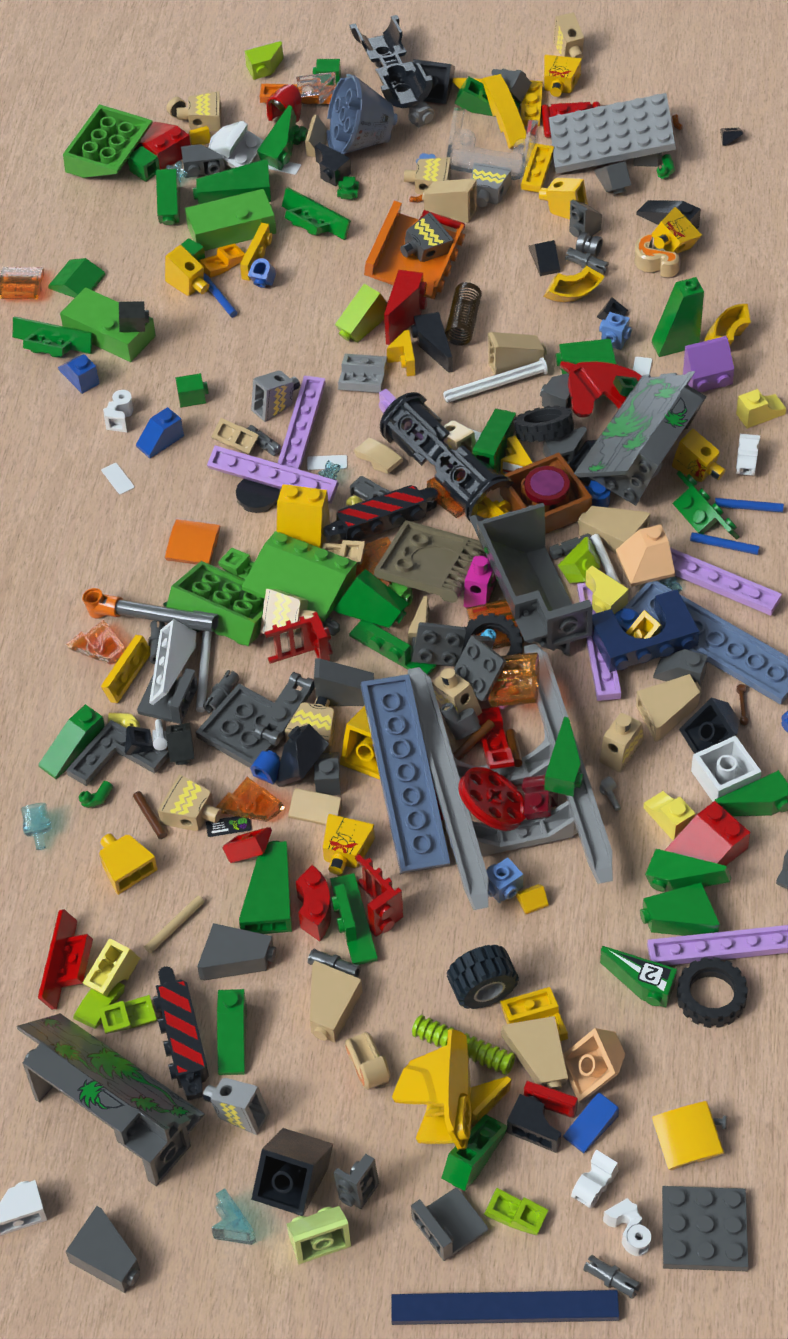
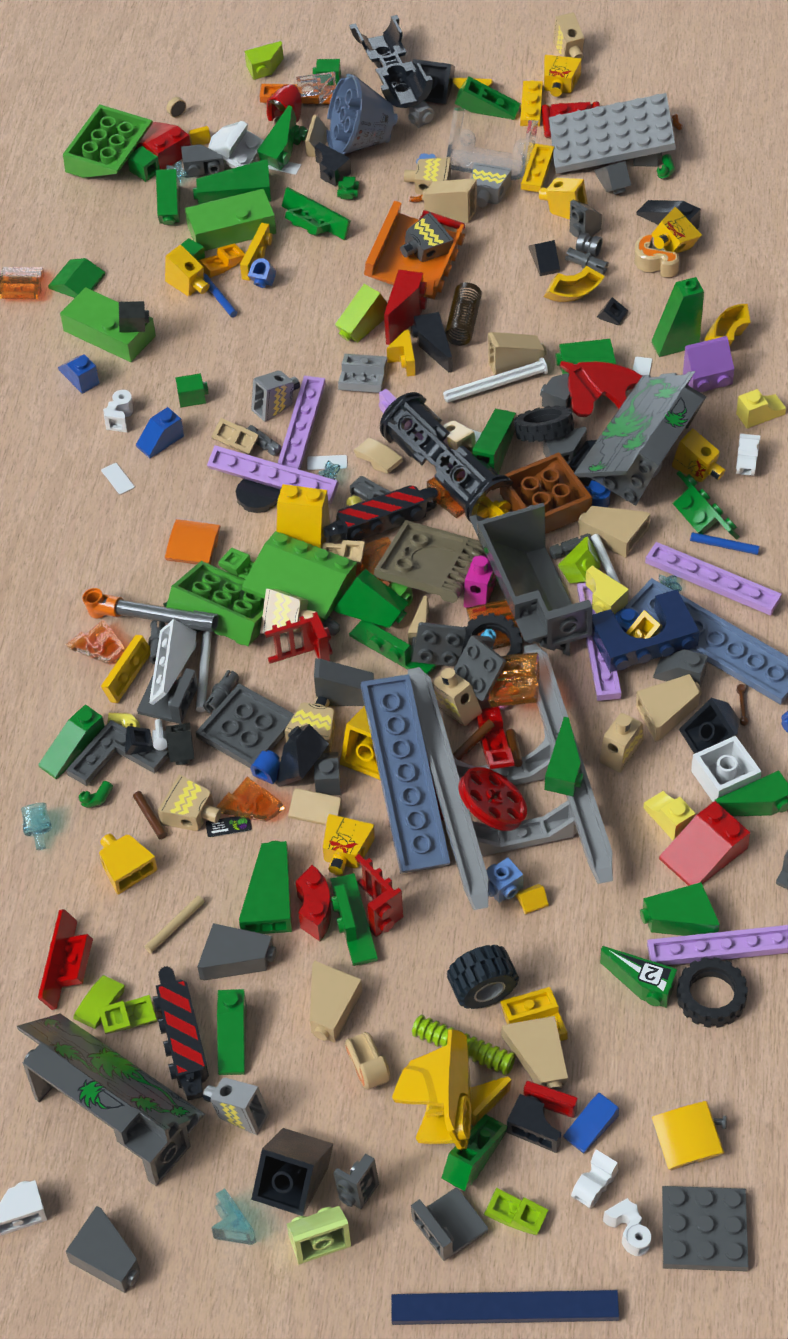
green bracket [12,316,93,357] -> none
light yellow arch [83,938,140,997] -> none
tan torso [177,91,221,131] -> none
red slope [222,827,272,863] -> none
dark grey plate [254,672,315,746] -> none
dark grey pin [308,948,361,978] -> none
dark grey piece [440,703,481,740] -> none
yellow slope [482,74,529,149] -> none
dark grey slope [491,68,532,103] -> none
yellow slope [501,436,533,475] -> none
dark red brick [522,774,558,820] -> none
tile [524,466,570,505] -> none
light nougat slope [563,1028,625,1103] -> none
dark grey pin [583,1255,641,1299] -> none
medium blue brick [599,312,632,350] -> none
light grey hand [599,776,621,811] -> none
dark green plate [613,376,638,397] -> none
light nougat slope [616,524,675,587] -> none
green slope [645,849,731,892] -> none
blue bar [715,498,784,513] -> none
black slope [720,127,743,145] -> none

